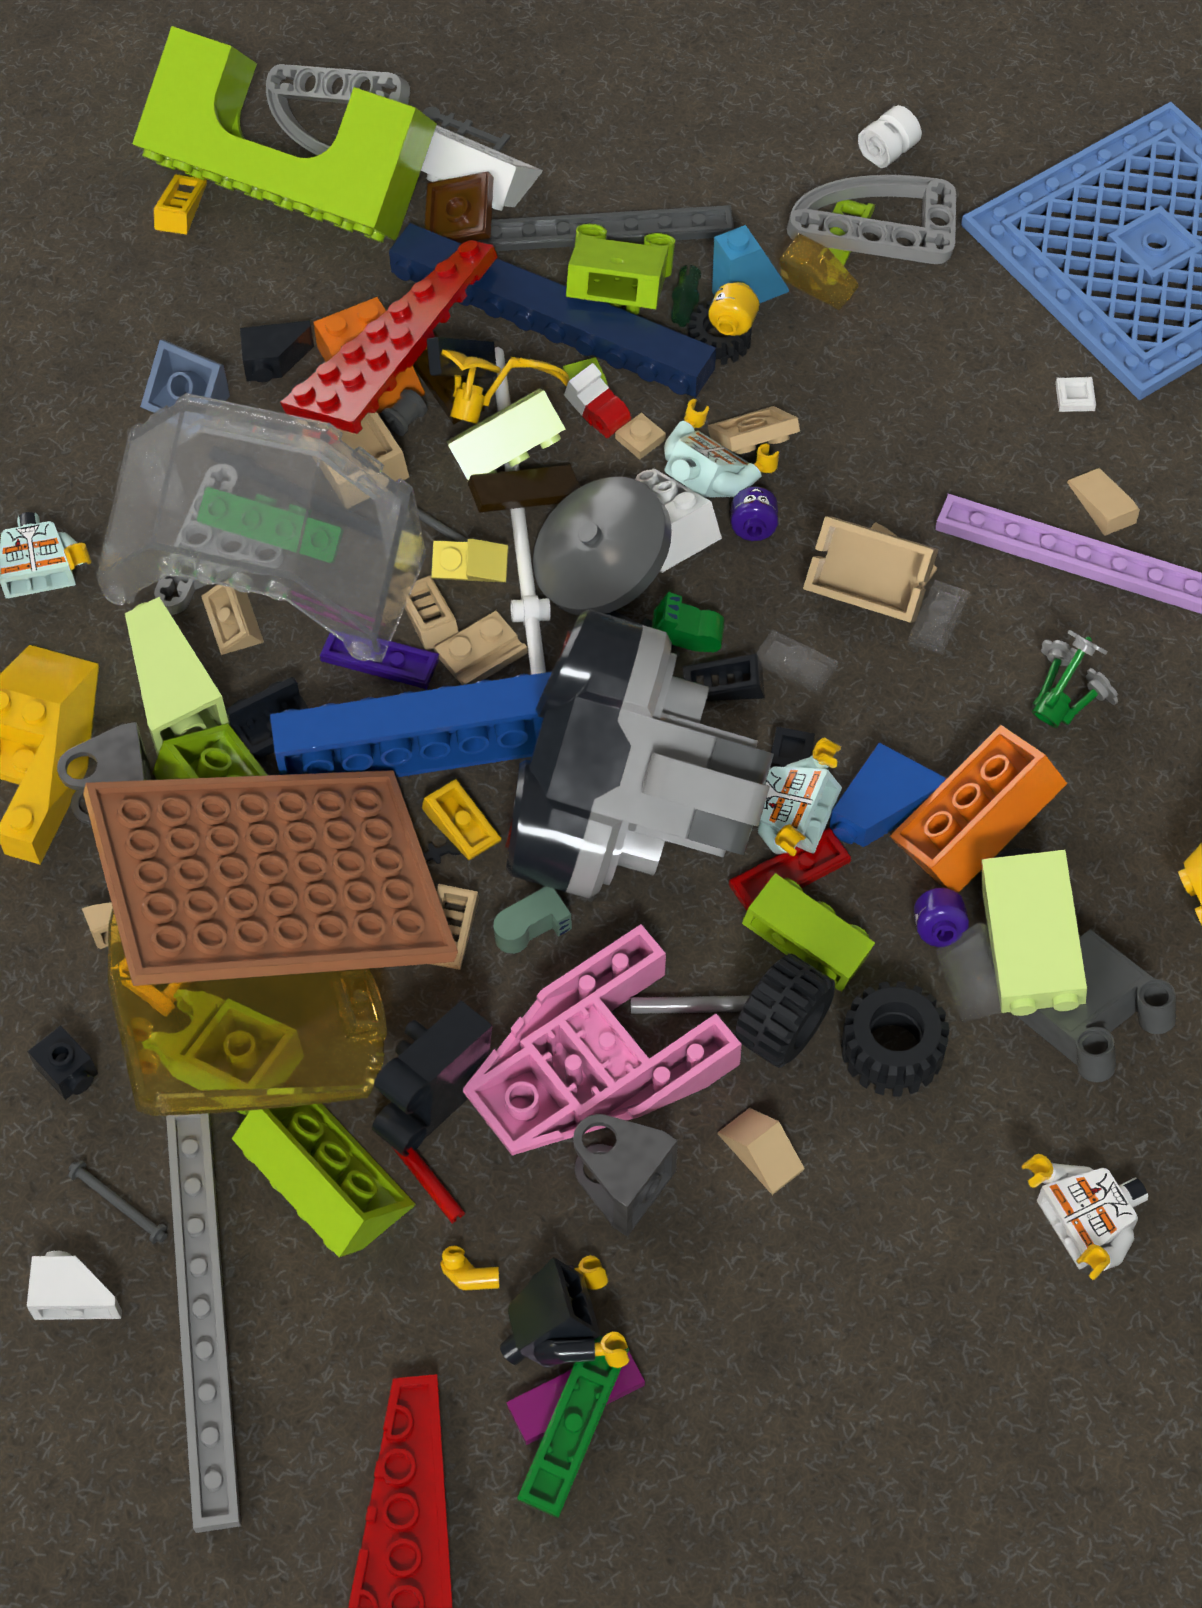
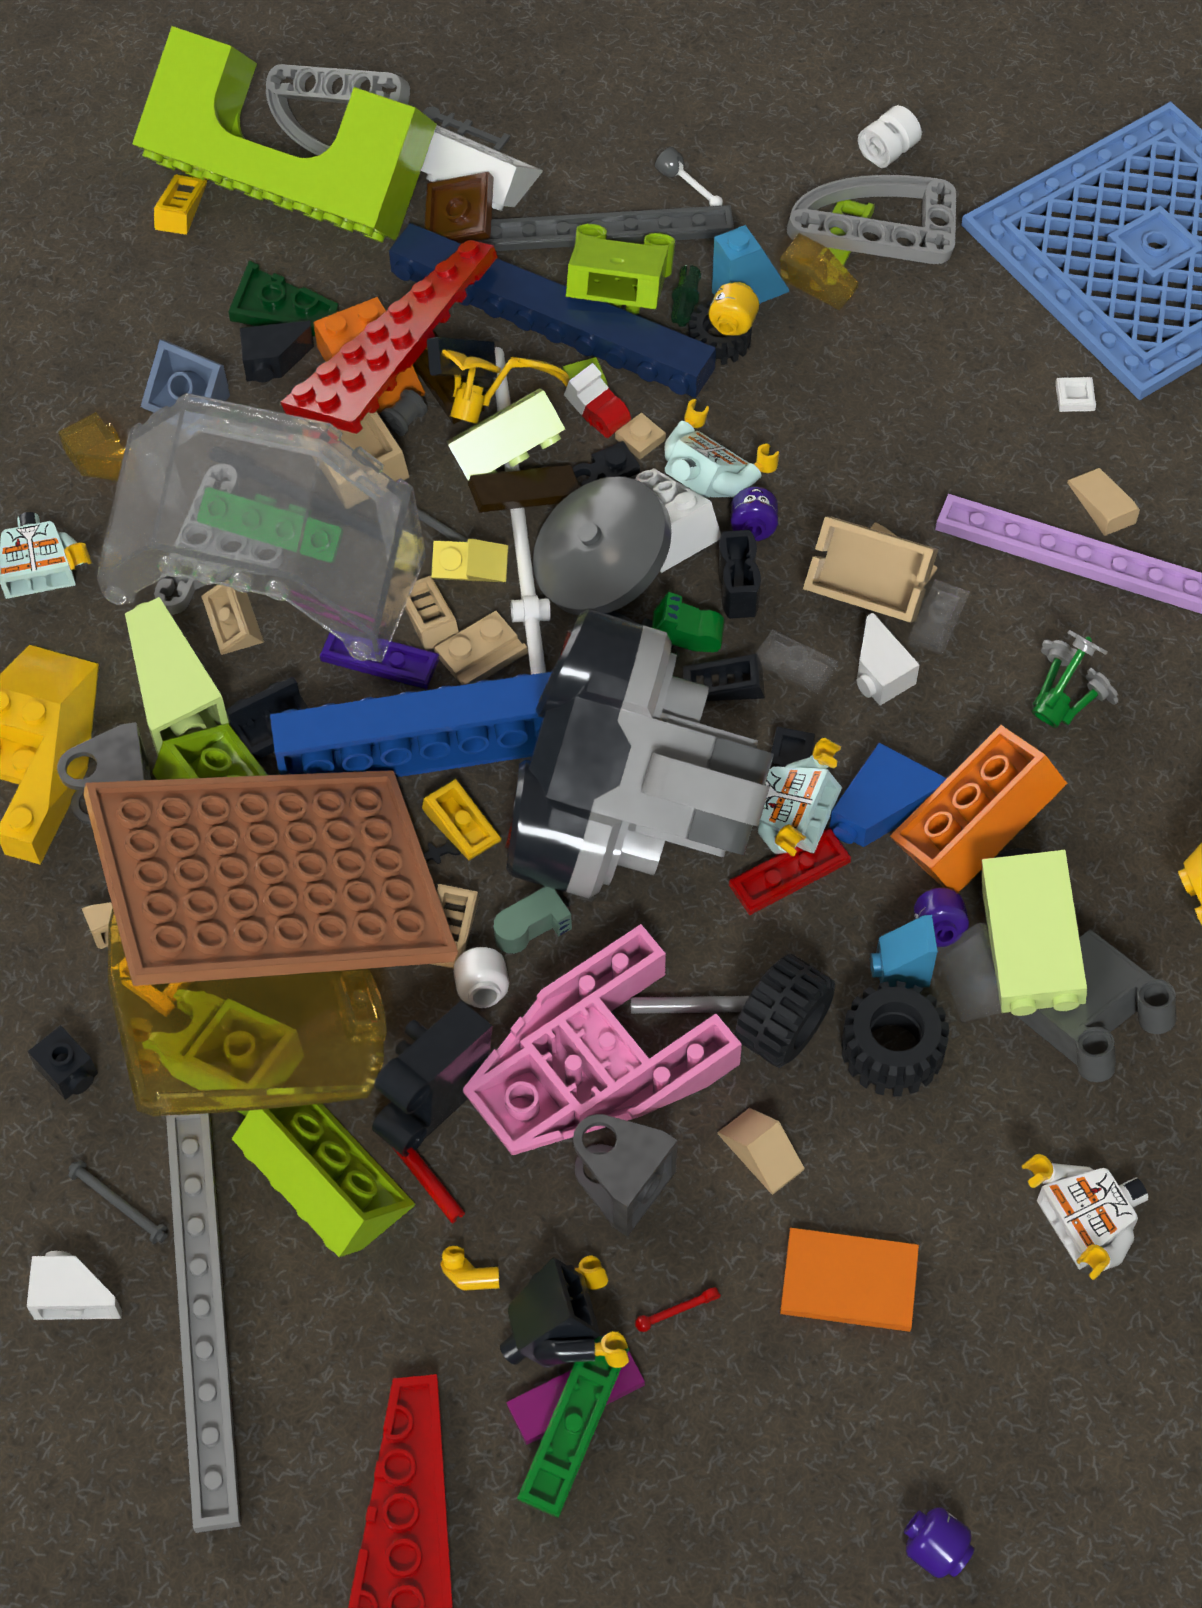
tan plate [708,406,800,454] -> none
lime brick [742,873,875,992] -> none
none -> clear yellow slope [58,412,137,483]
none -> dark green wing [228,261,340,336]
none -> white head [453,947,509,1008]
none -> black plate [572,441,640,487]
none -> red hinge [635,1287,721,1332]
none -> hinge [655,147,723,206]
none -> black brick [718,530,761,619]
none -> orange tile [780,1228,919,1332]
none -> white slope [857,613,919,705]
none -> dark azure slope [870,915,938,989]
none -> dark purple head [904,1508,975,1578]

